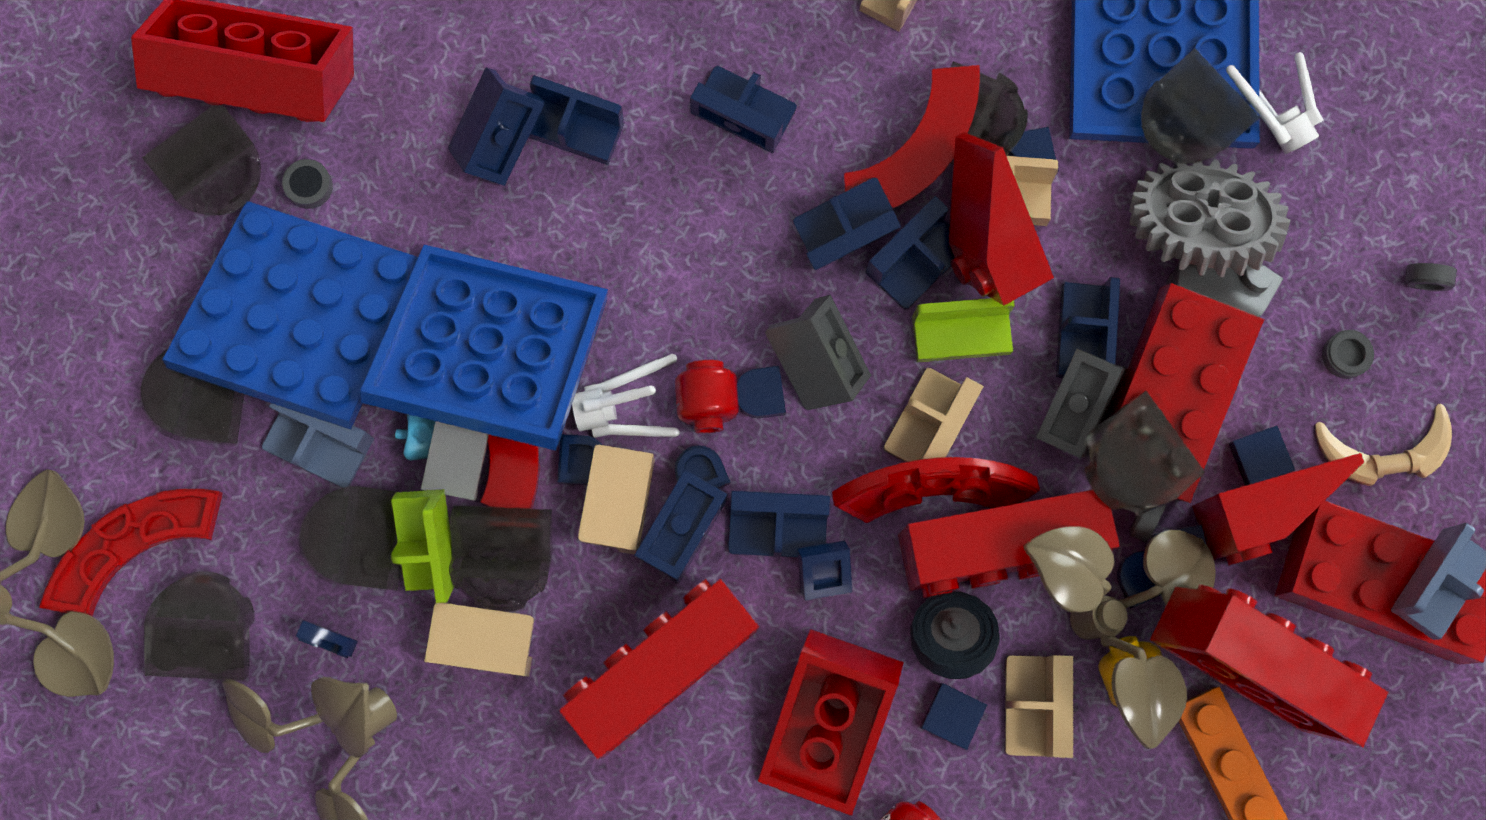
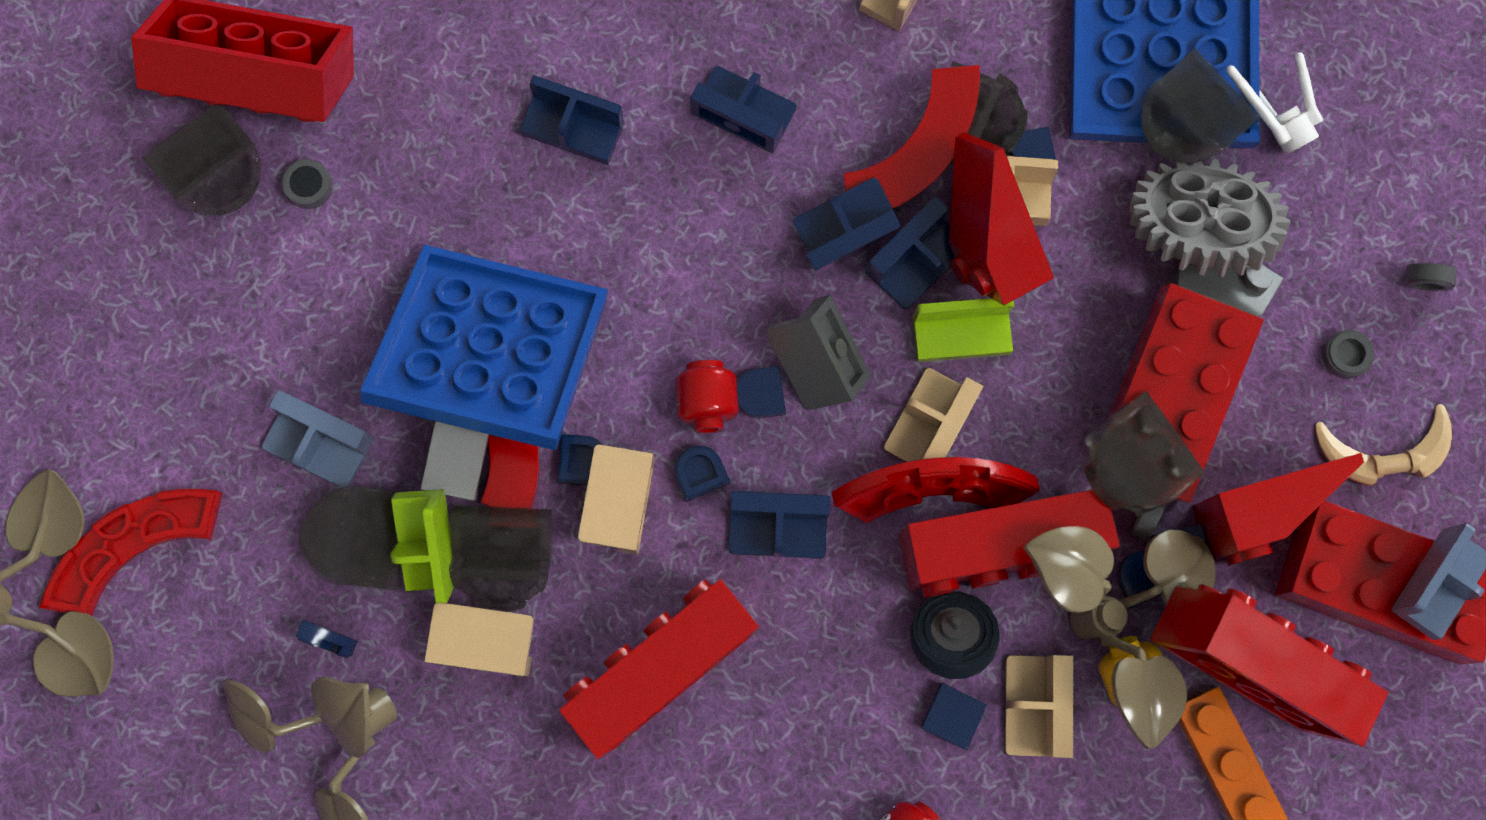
clear smoke slope [140,349,244,446] -> none
clear smoke slope [144,571,254,681] -> none
blue plate [162,201,418,430] -> none
medium azure piece [395,414,435,461] -> none
dark blue panel [448,67,545,186] -> none
white plant [572,354,680,438] -> none
dark blue panel [634,470,728,584] -> none
red slope [758,629,904,816] -> none
dark blue plate [797,540,852,601] -> none
dark grey panel [1036,349,1129,459] -> none
dark blue panel [1056,277,1120,378] -> none
dark blue tile [1228,426,1295,486] -> none

